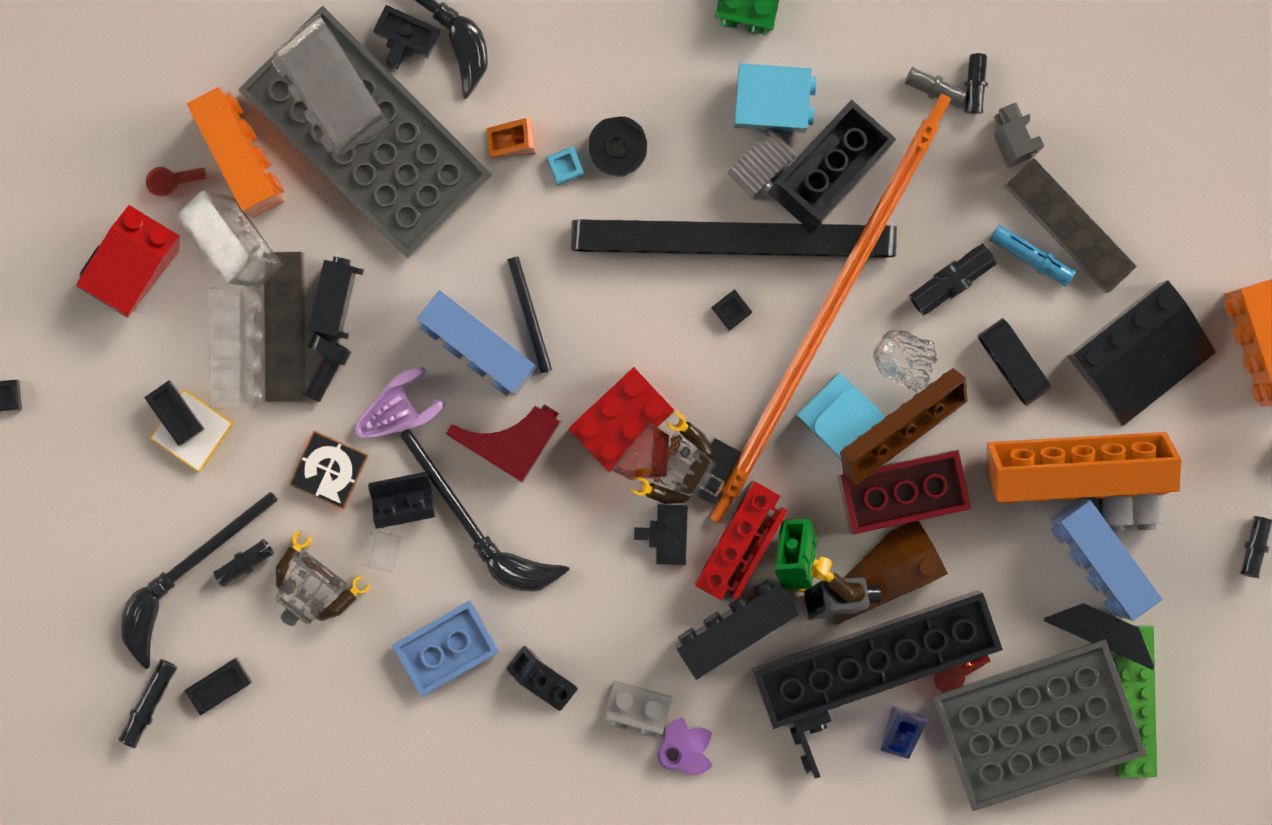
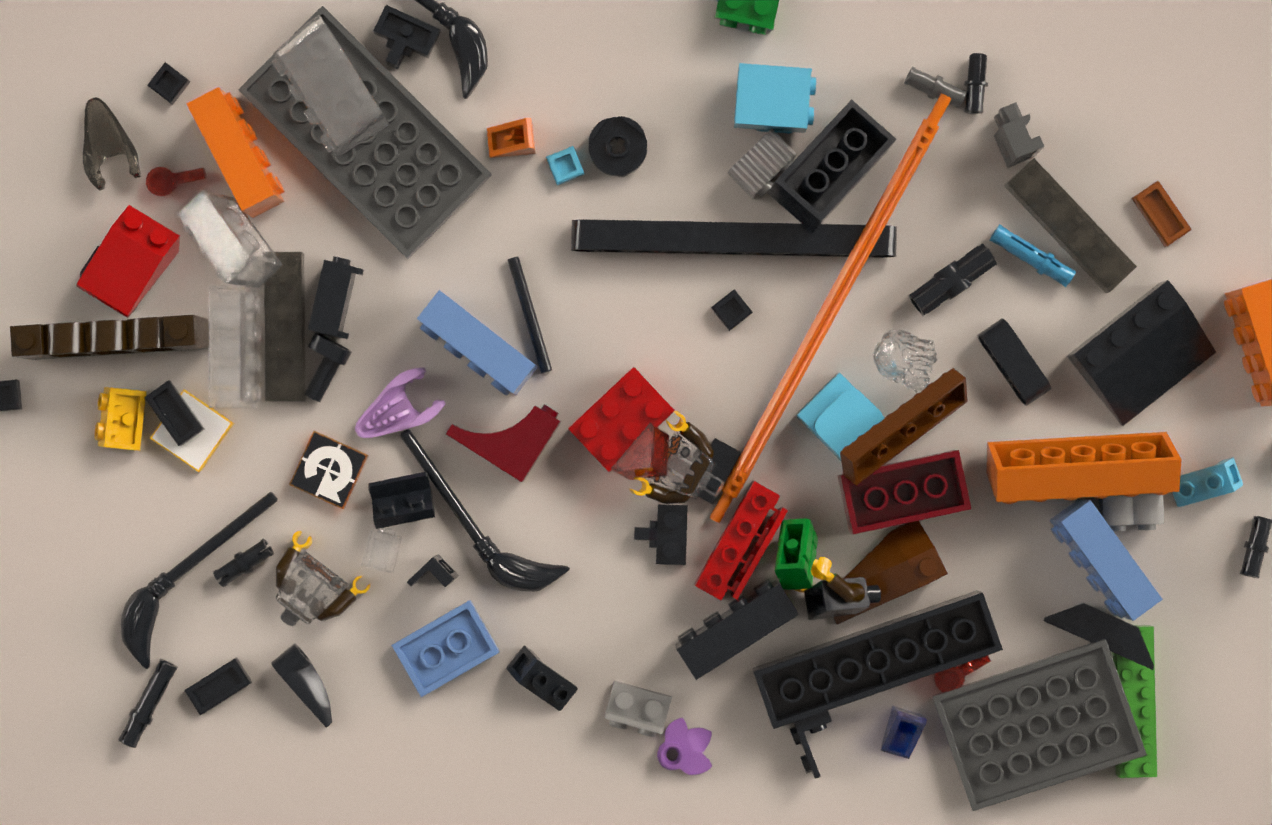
none -> dark brown fence [10,315,210,360]
none -> clear smoke animal [83,97,141,191]
none -> yellow bracket [94,387,146,451]
none -> black tile [147,62,191,105]
none -> black piece [271,643,332,728]
none -> black panel [407,554,459,587]
none -> dark orange tile [1131,181,1192,247]
none -> medium azure bracket [1172,457,1243,507]

